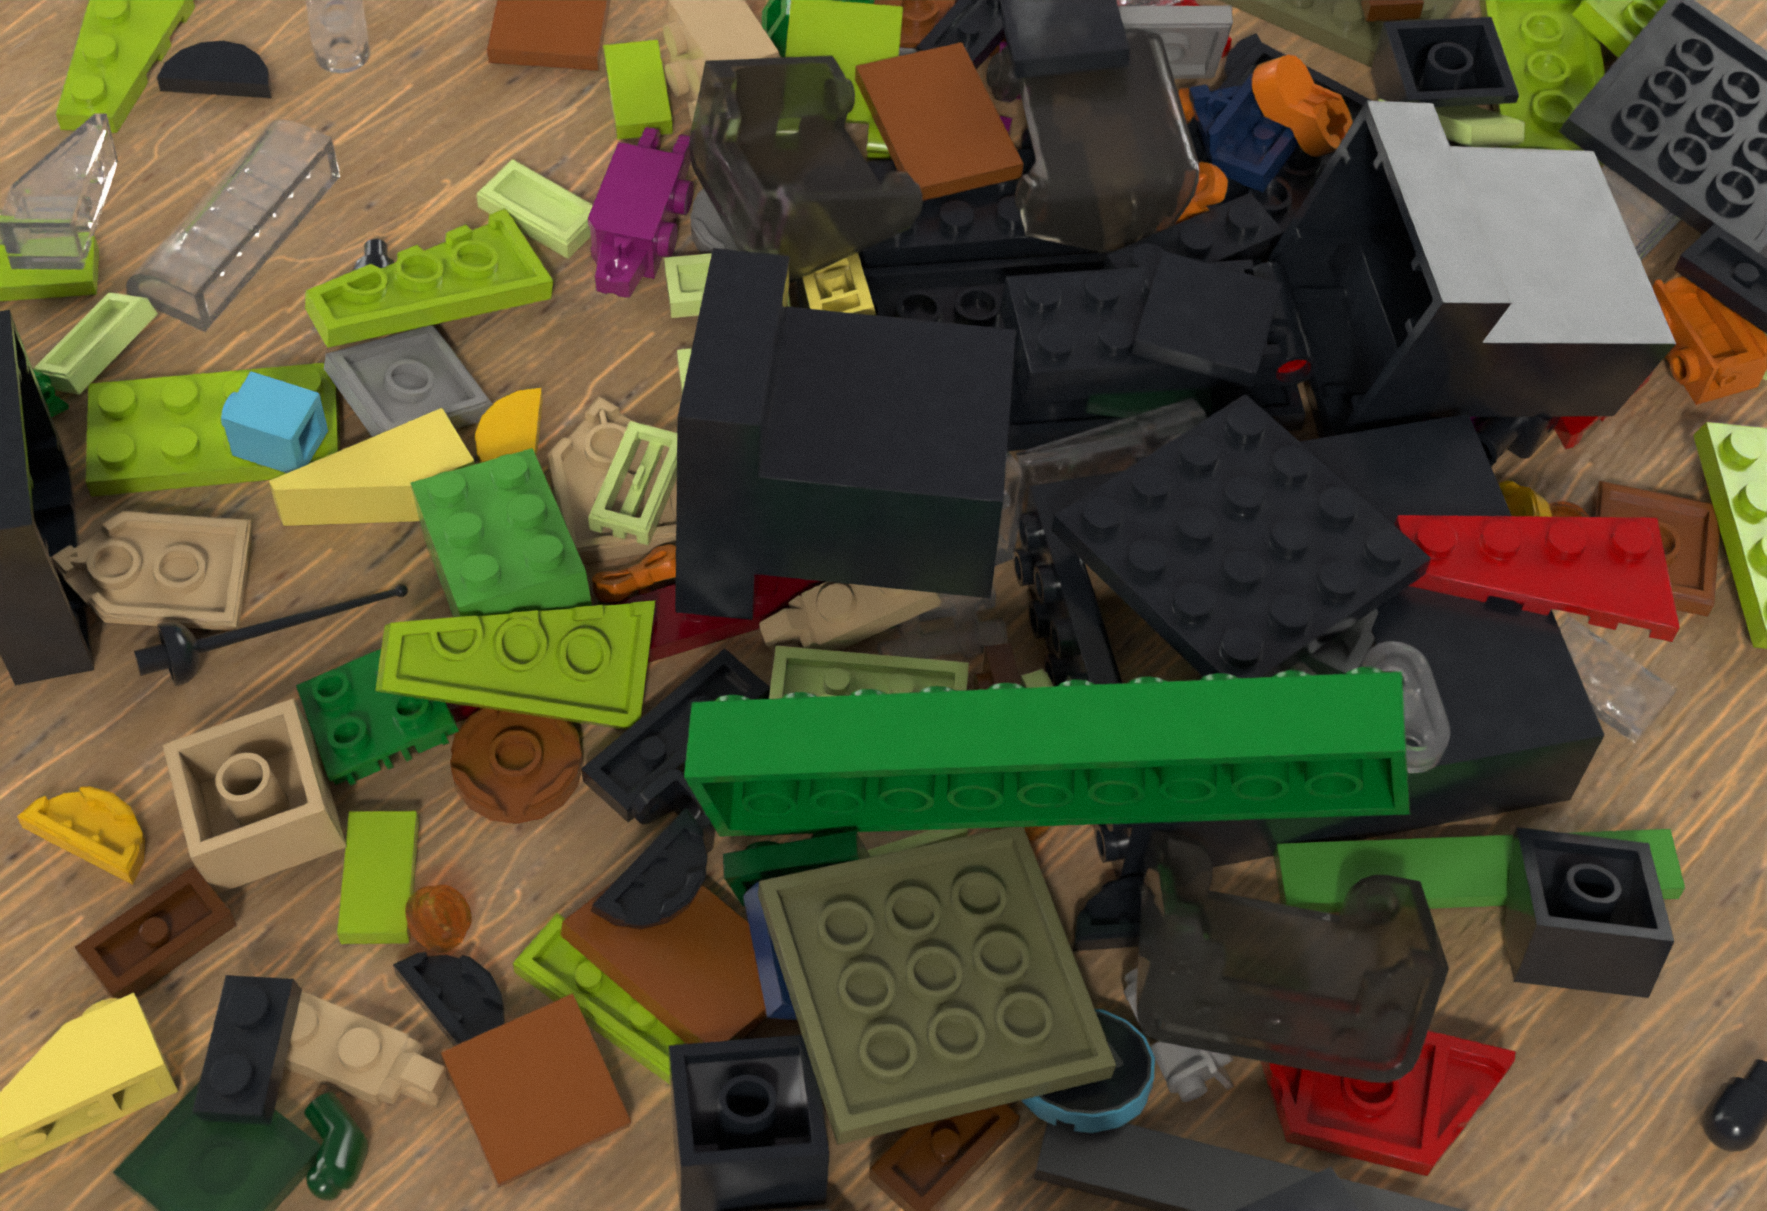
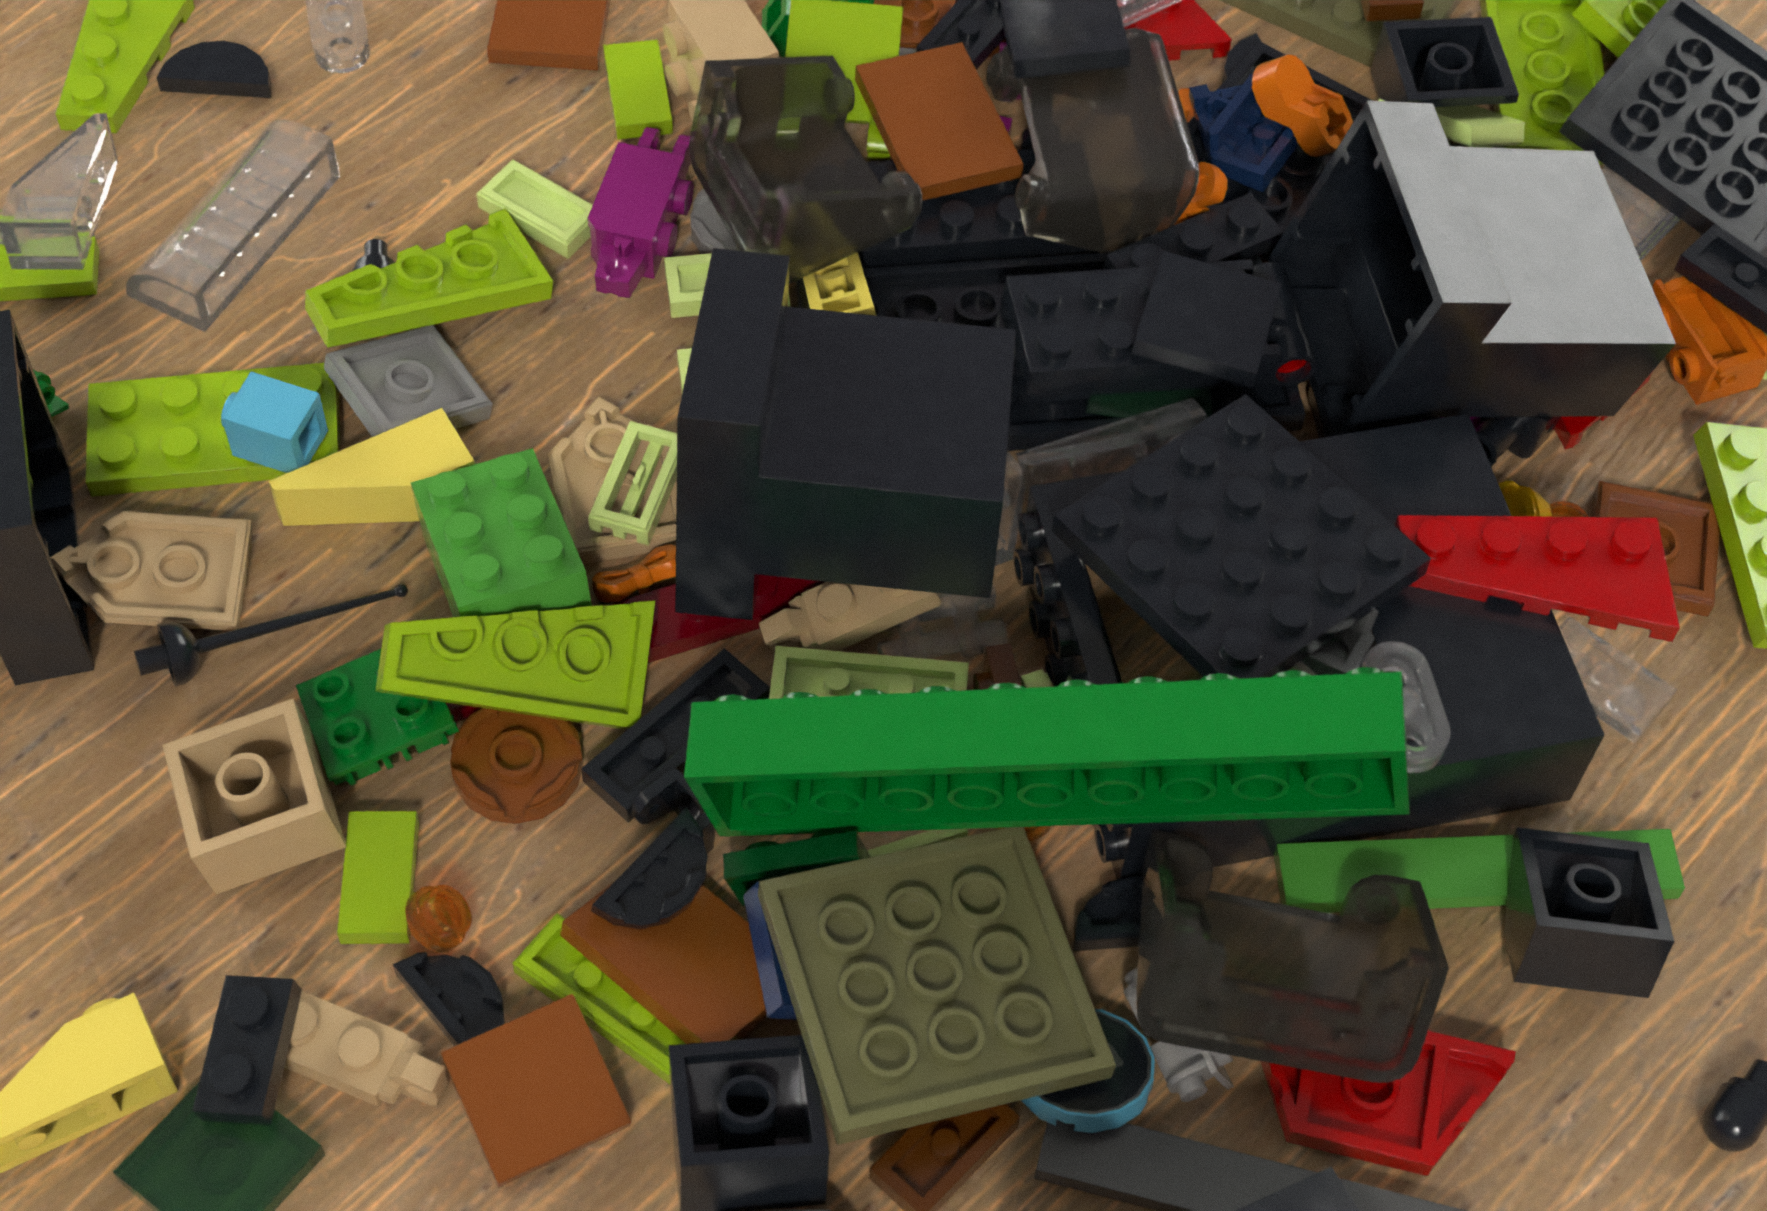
yellow tile [17,786,145,885] -> none
yellowish green tile [34,293,158,395] -> none
reddish brown plate [75,866,237,999] -> none
dark green arm [304,1092,368,1201] -> none
yellow tile [475,388,543,463] -> none
light grey tile [1106,6,1233,79] -> none

